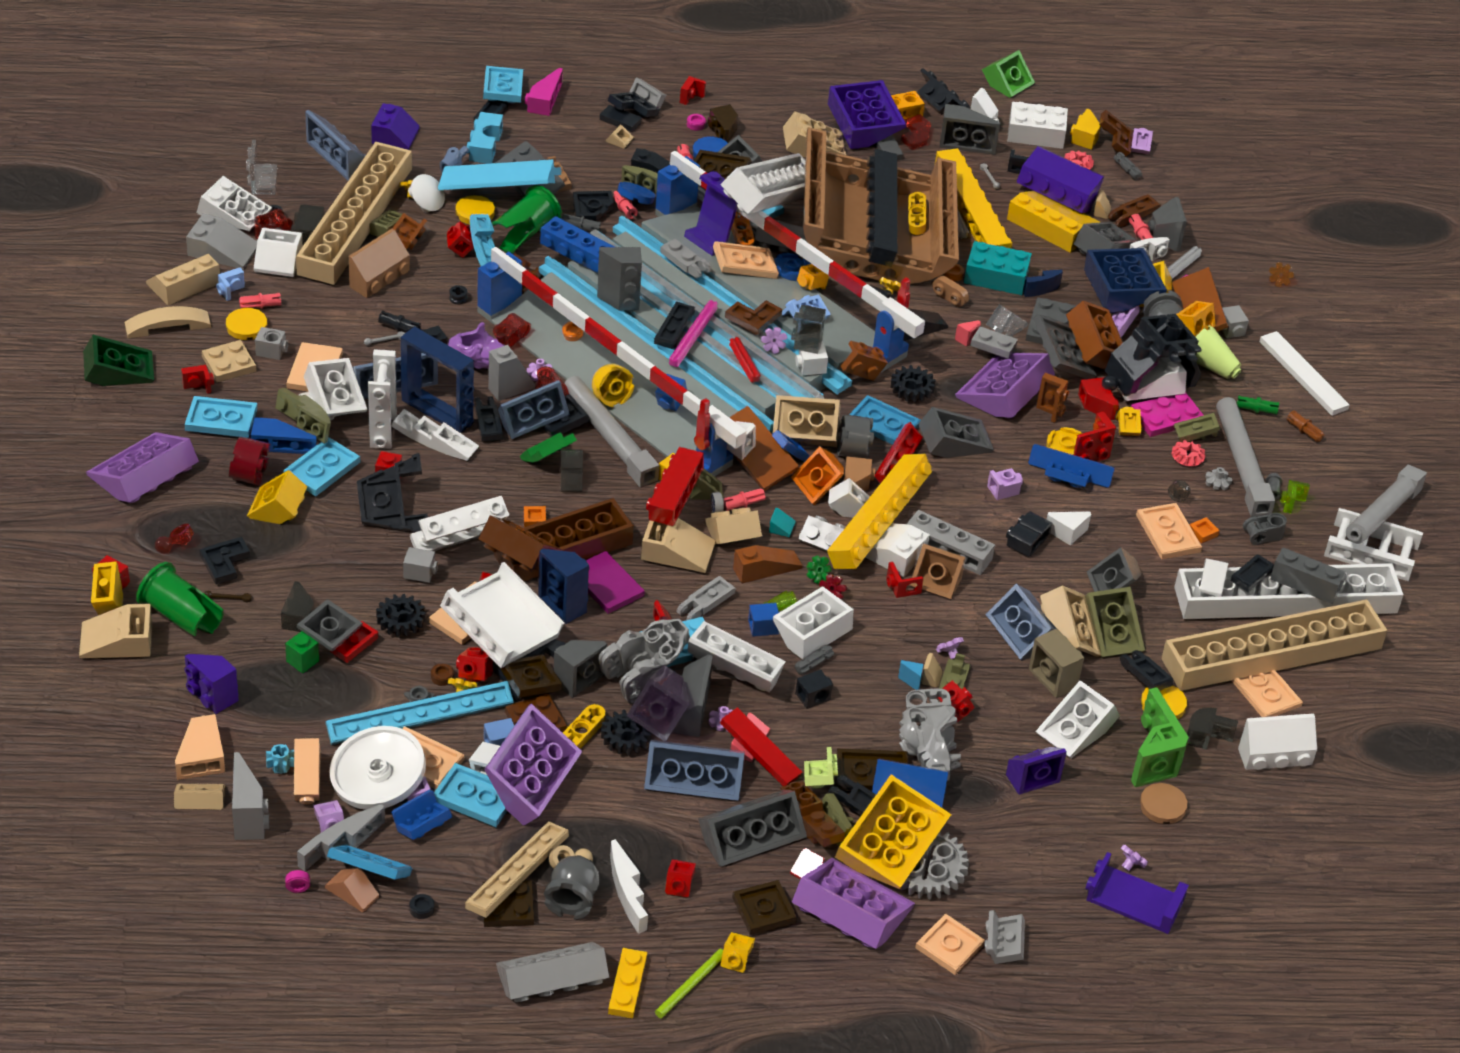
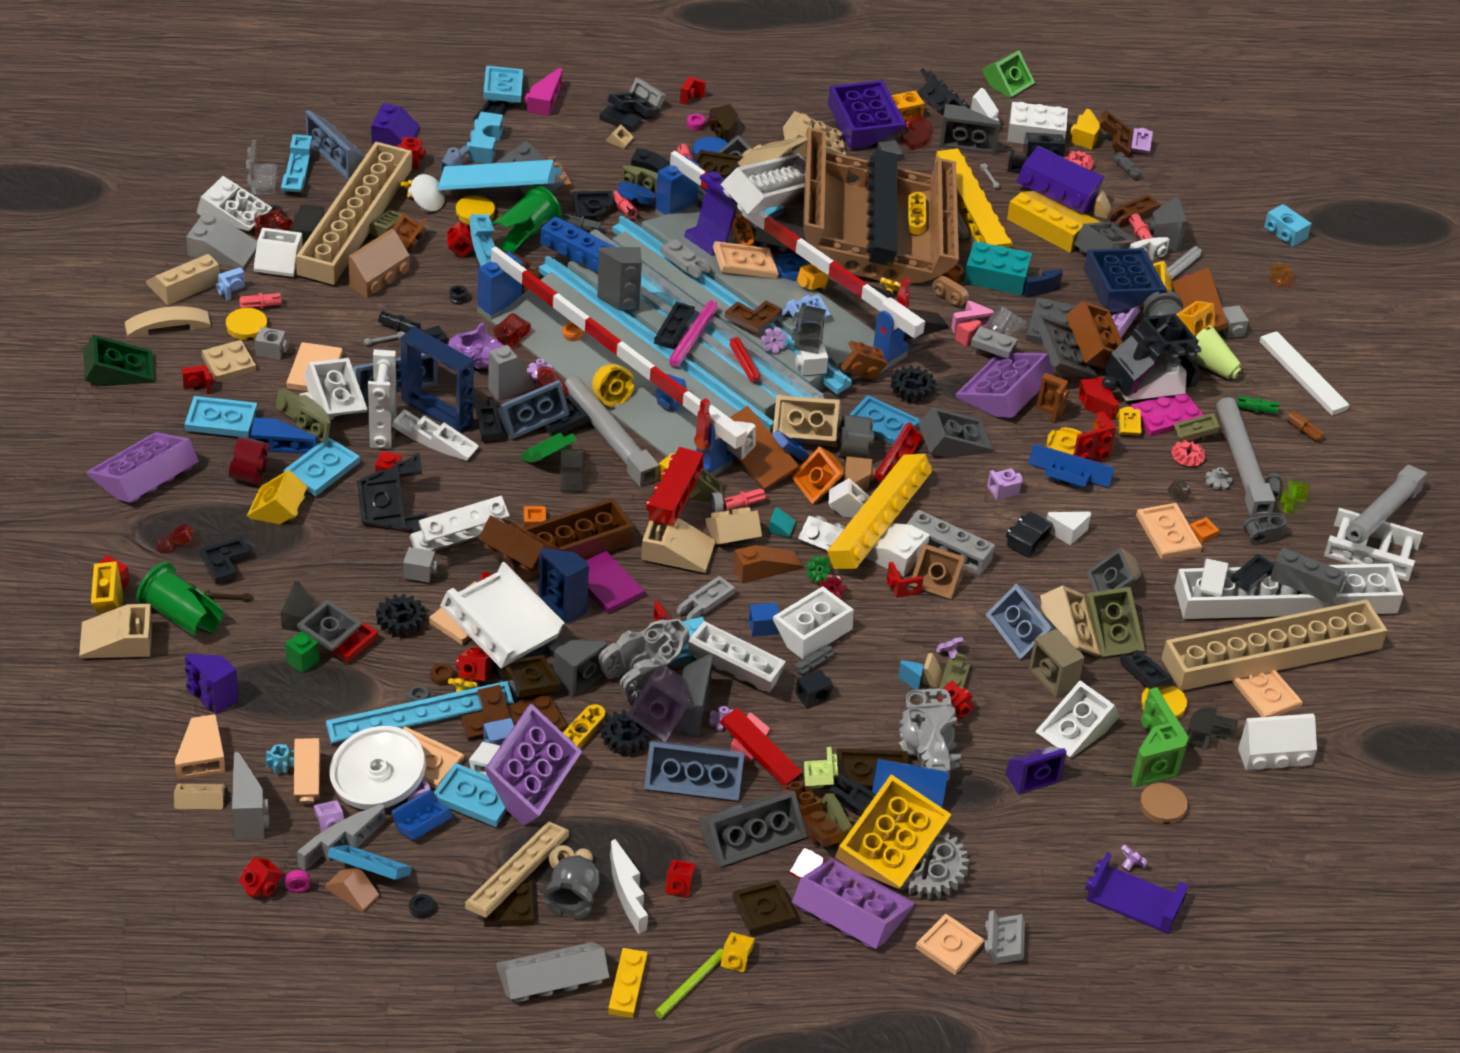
clear neon green cone [763,590,797,612] -> none
none -> red brick [238,857,284,898]
none -> medium azure slope [281,134,312,192]
none -> red brick [397,137,425,169]
none -> reddish brown plate [461,685,510,741]
none -> tan slope [738,136,808,167]
none -> bright pink slope [951,301,994,333]
none -> black brick [1023,132,1066,158]
none -> medium azure brick [1264,204,1312,247]

